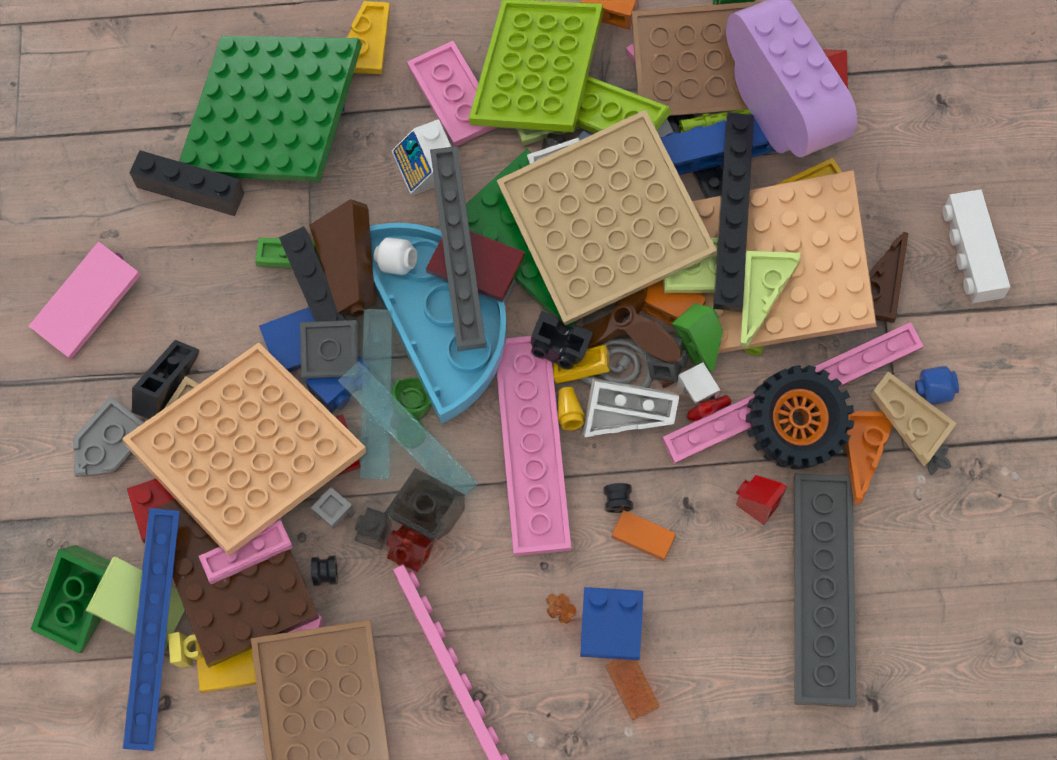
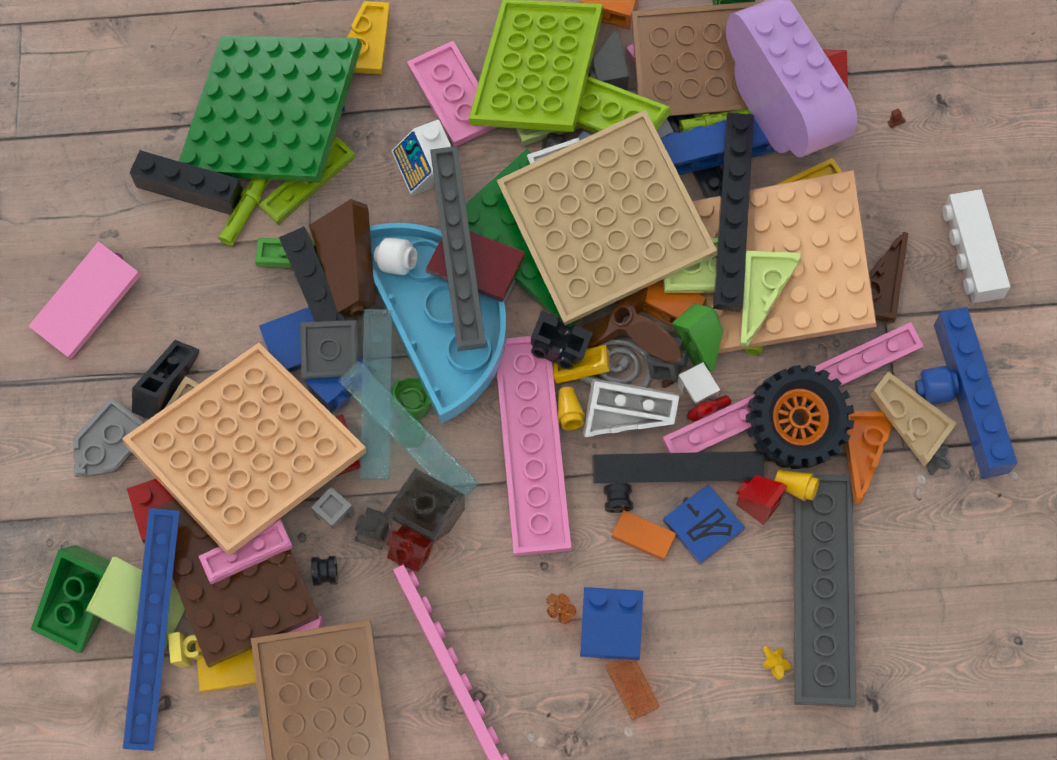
none -> lime pin [218,179,271,246]
none -> lime tile [259,137,356,225]
none -> dark grey slope [588,32,629,90]
none -> black tile [592,451,764,484]
none -> blue tile [663,484,745,565]
none -> yellow plant [762,646,792,680]
none -> yellow cone [775,469,820,501]
none -> copper piece [888,108,906,128]
none -> blue brick [934,307,1018,479]

